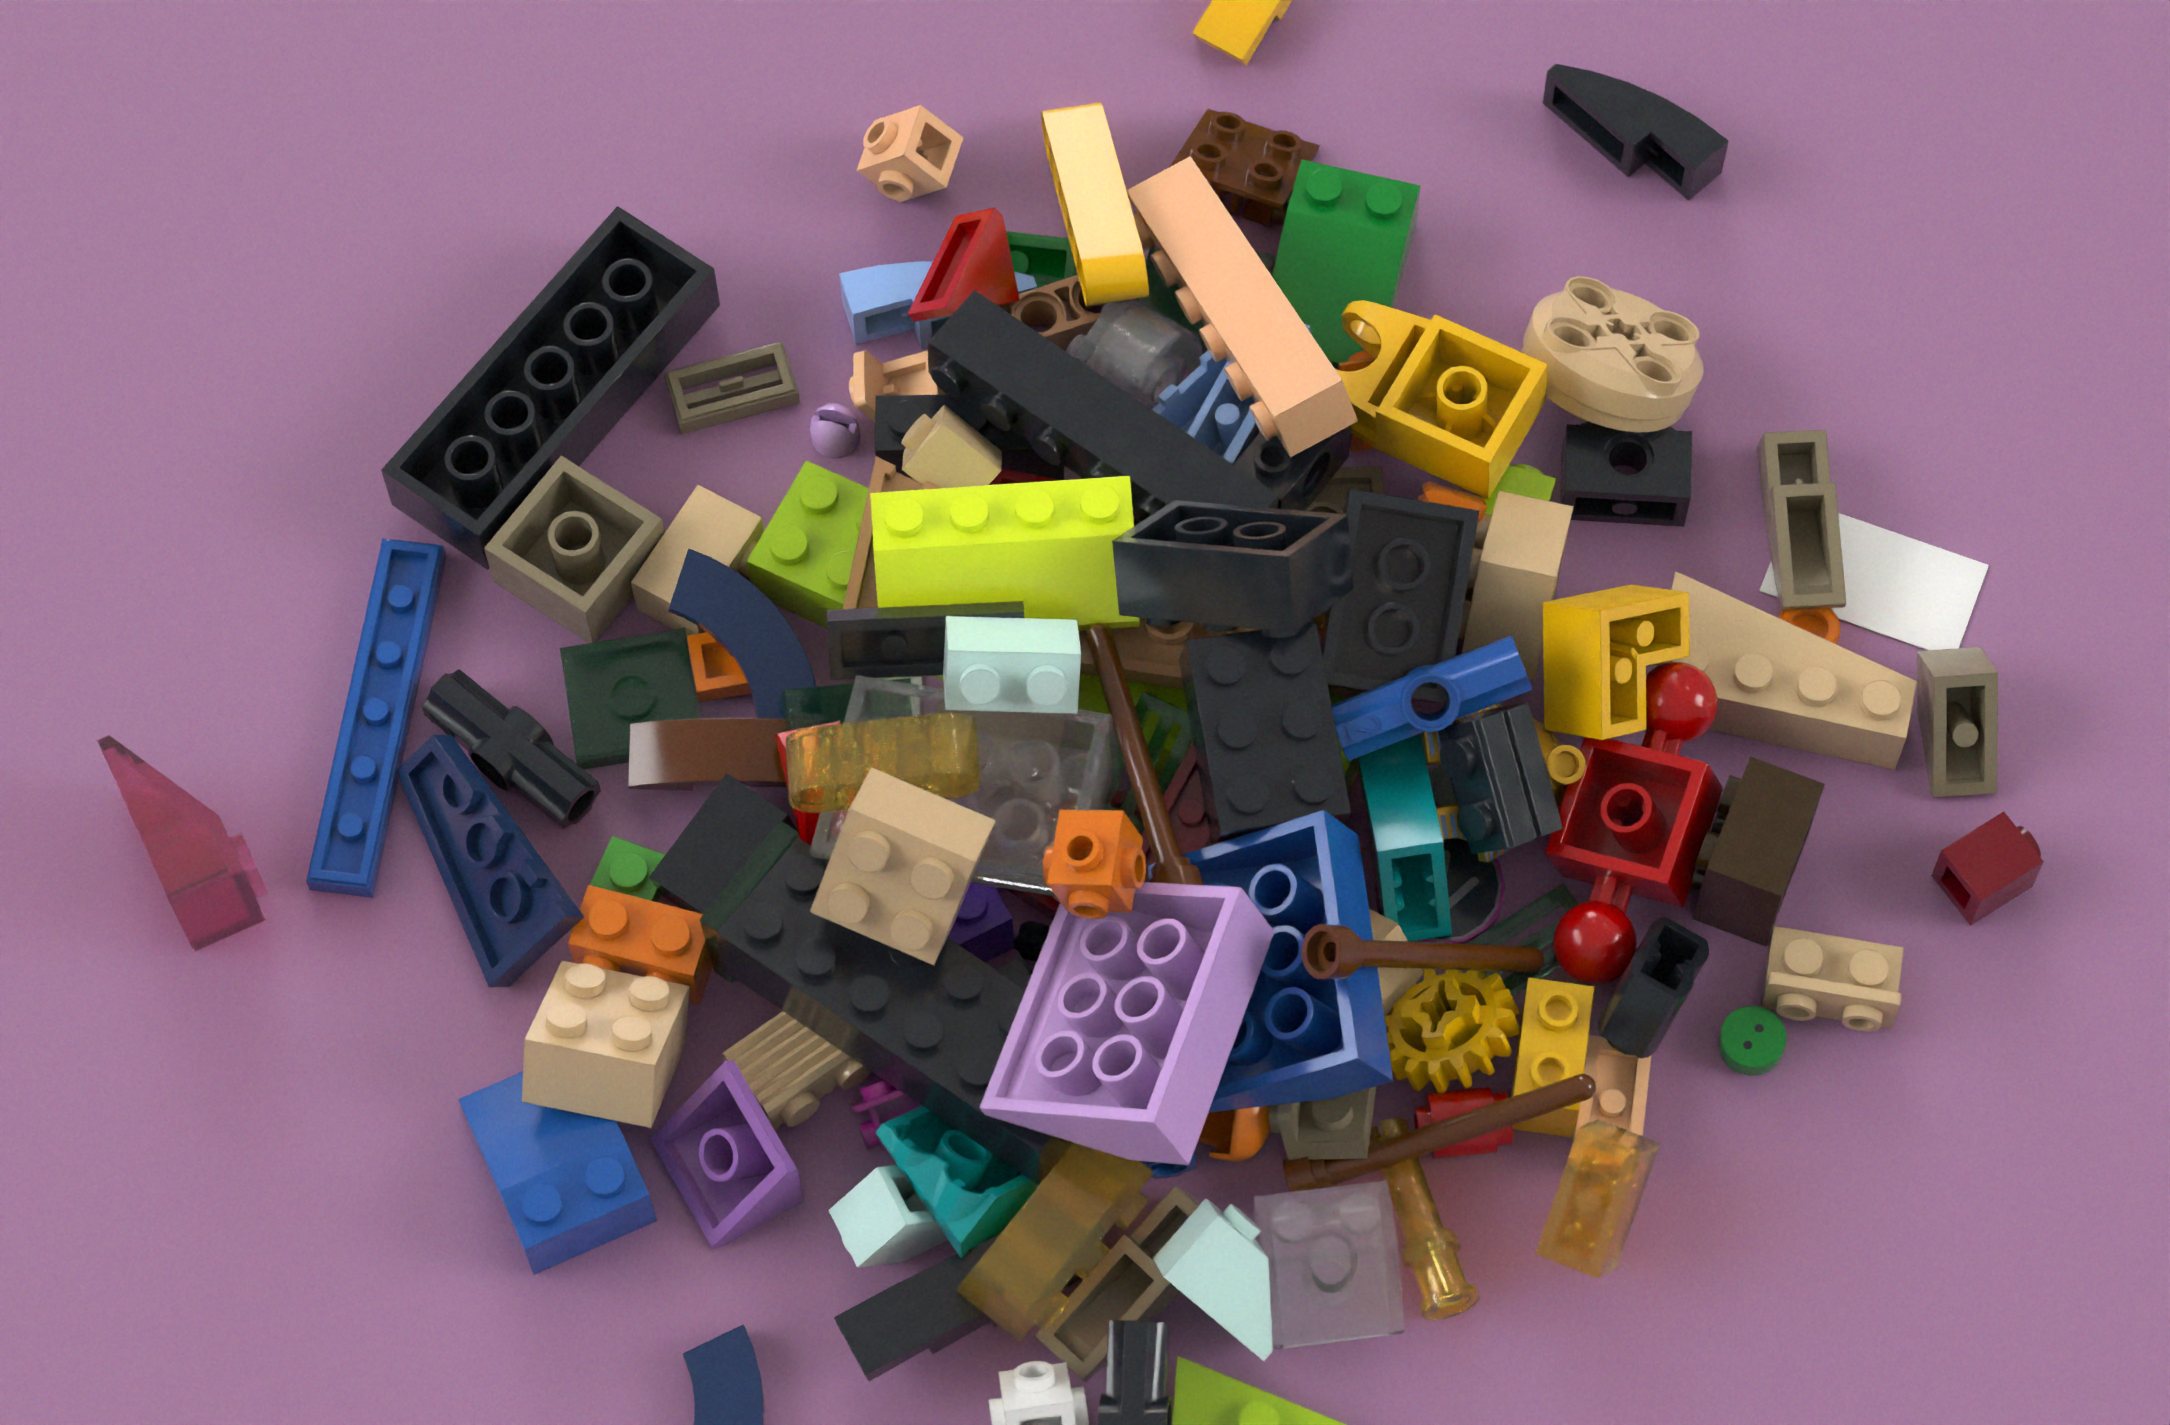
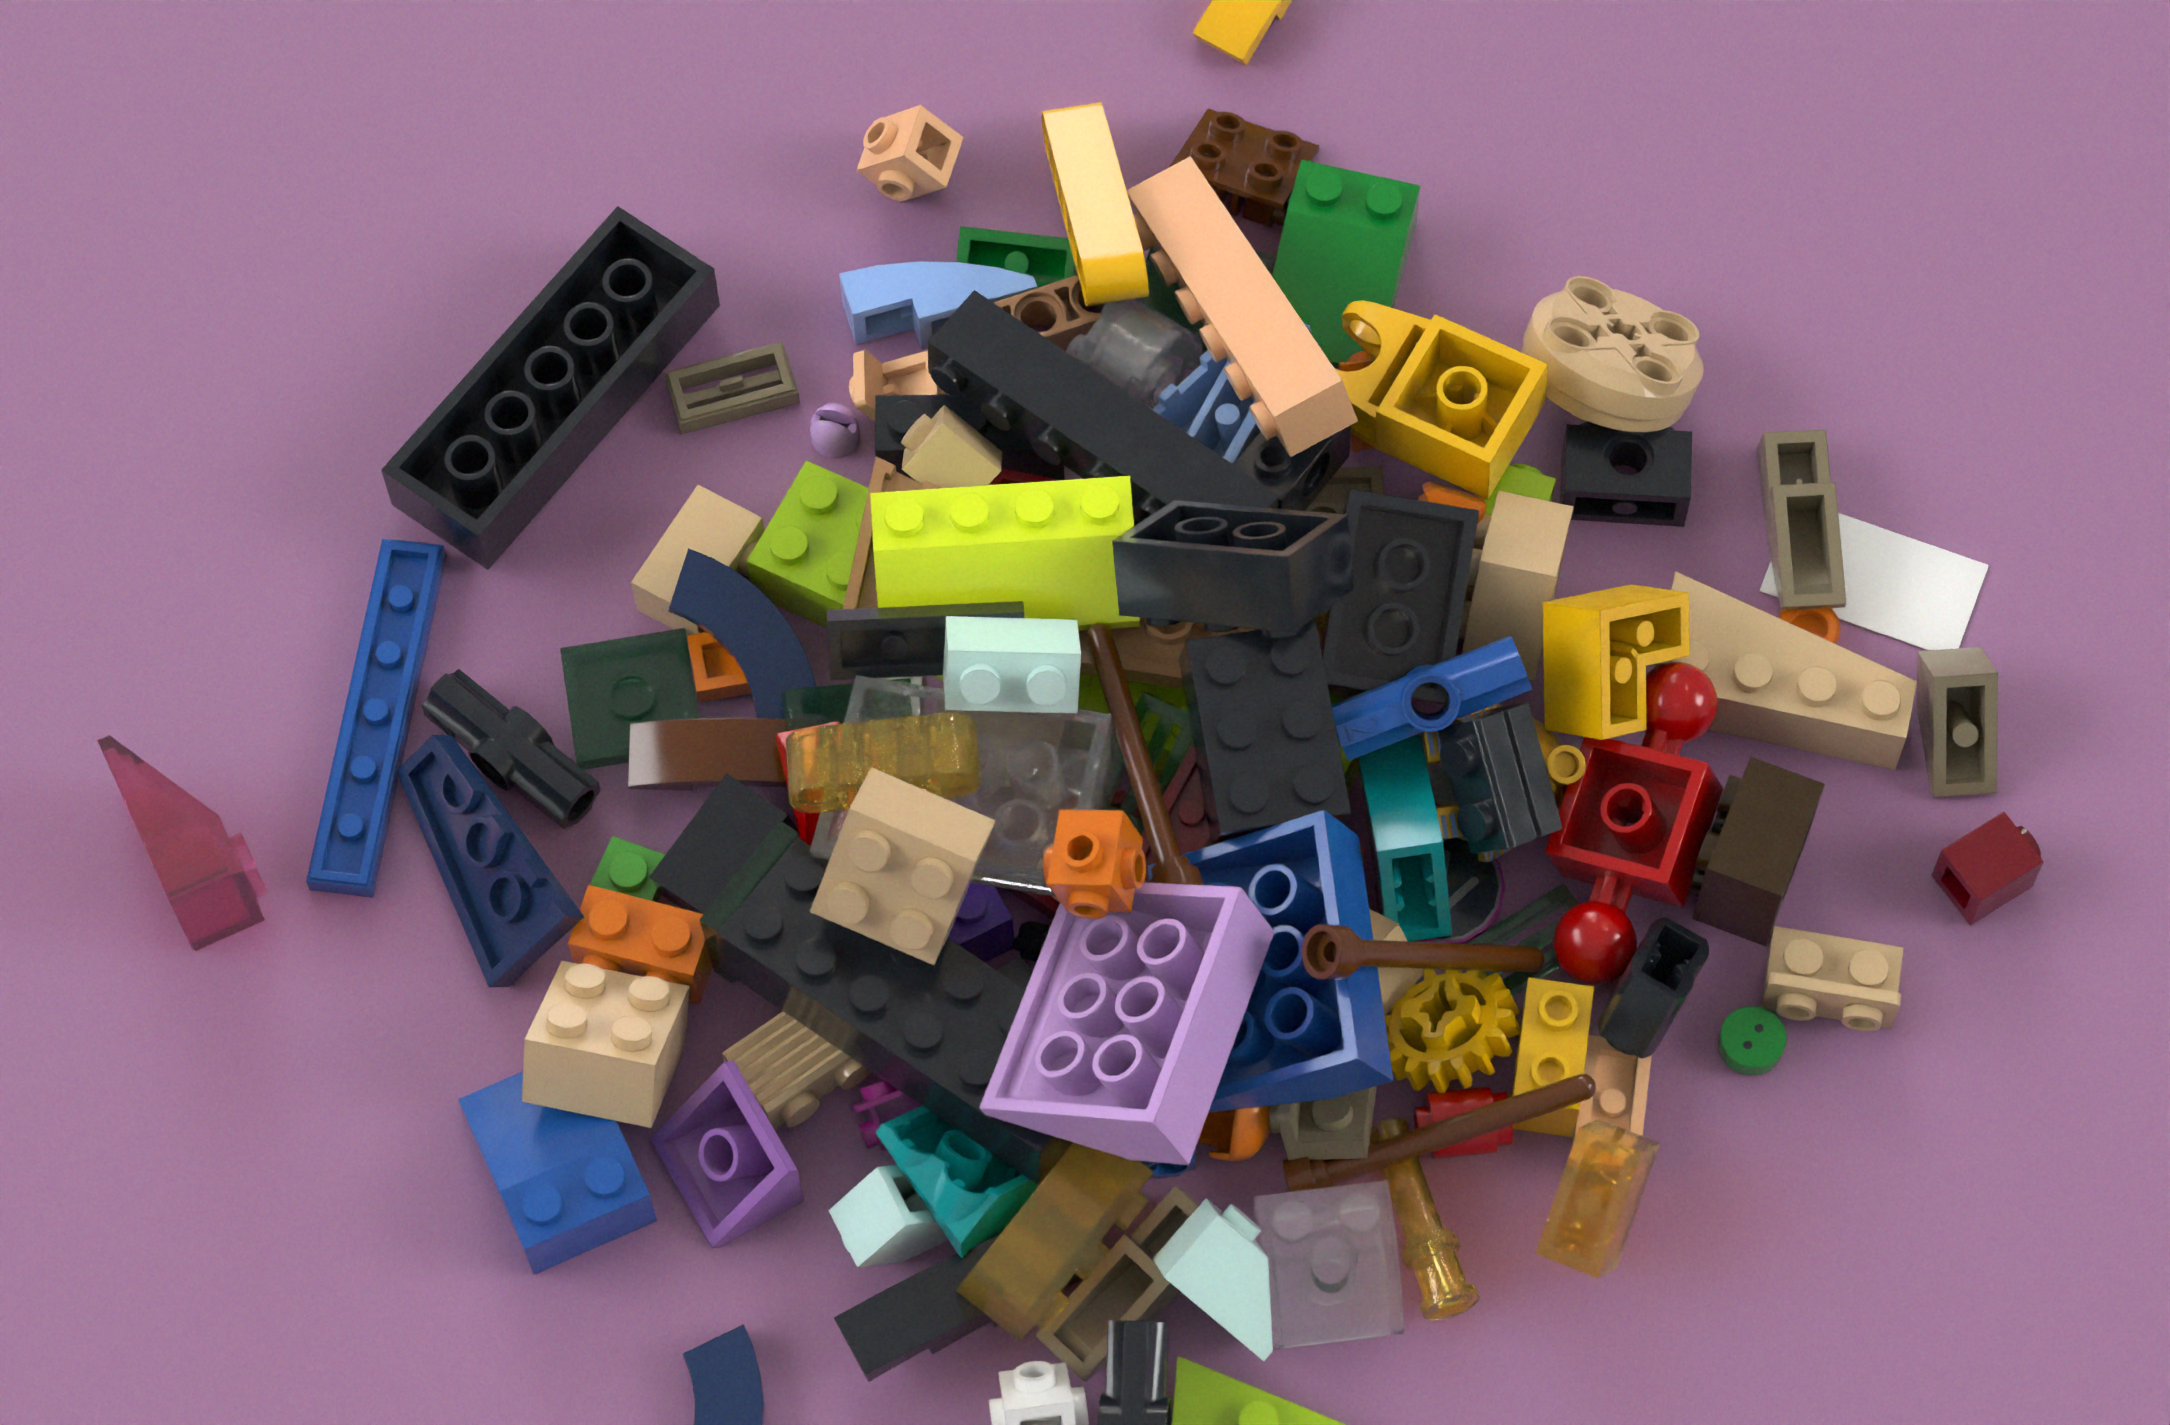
dark tan brick [484,455,665,646] -> none
red slope [907,207,1020,322] -> none
black slope [1543,64,1729,201] -> none

